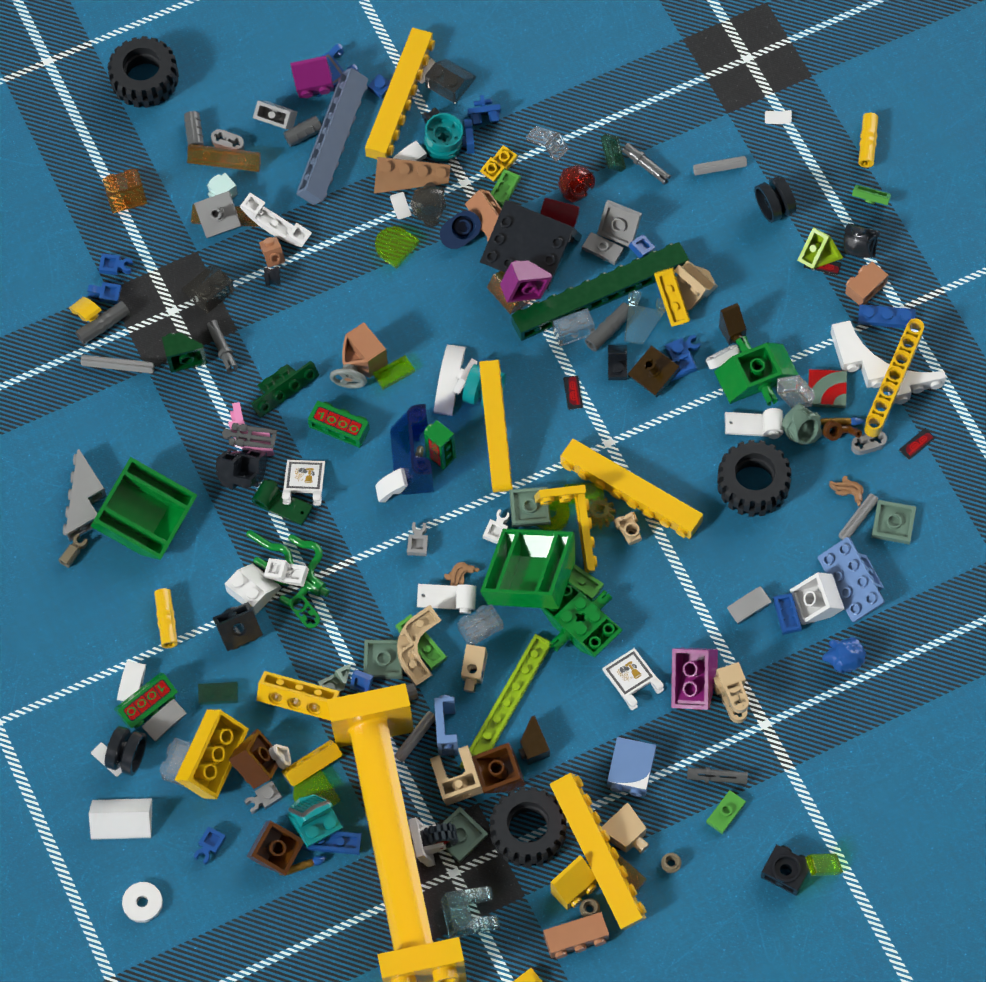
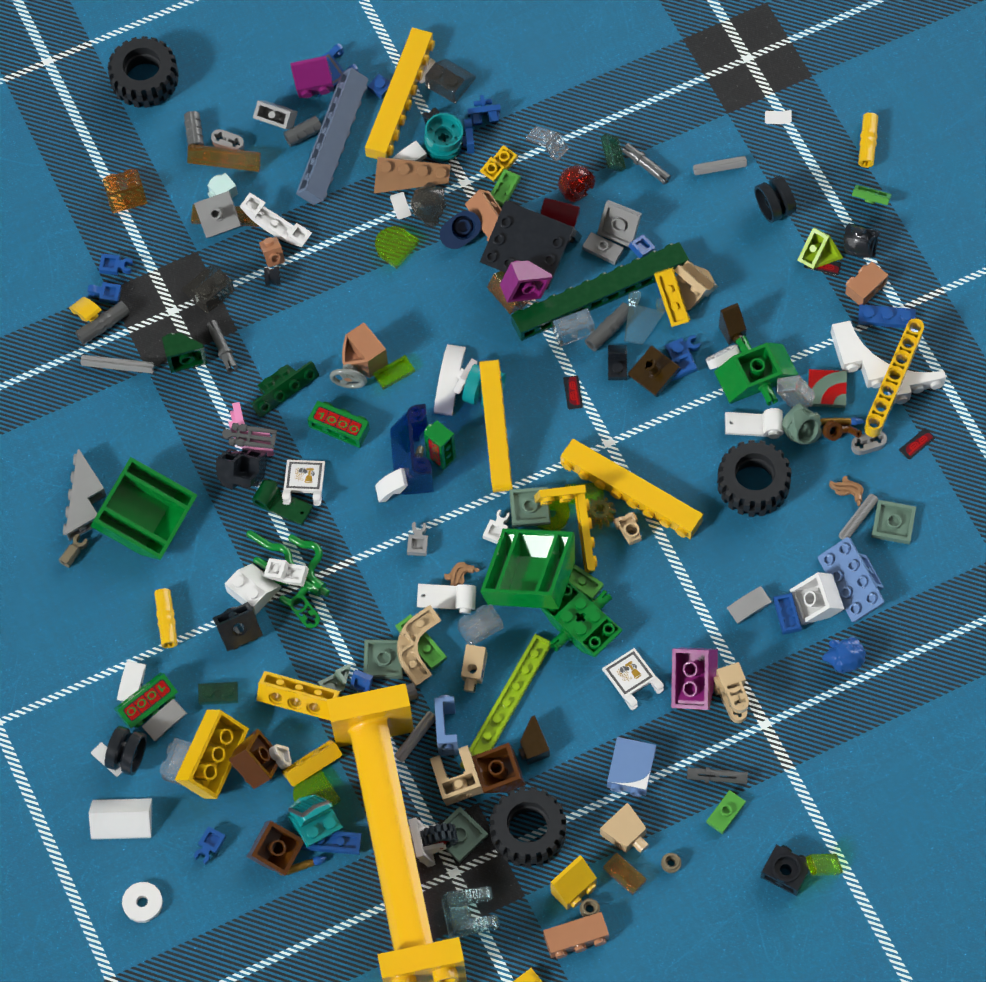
light grey plate [245,781,282,814] -> none
yellow brick [550,773,646,930] -> none

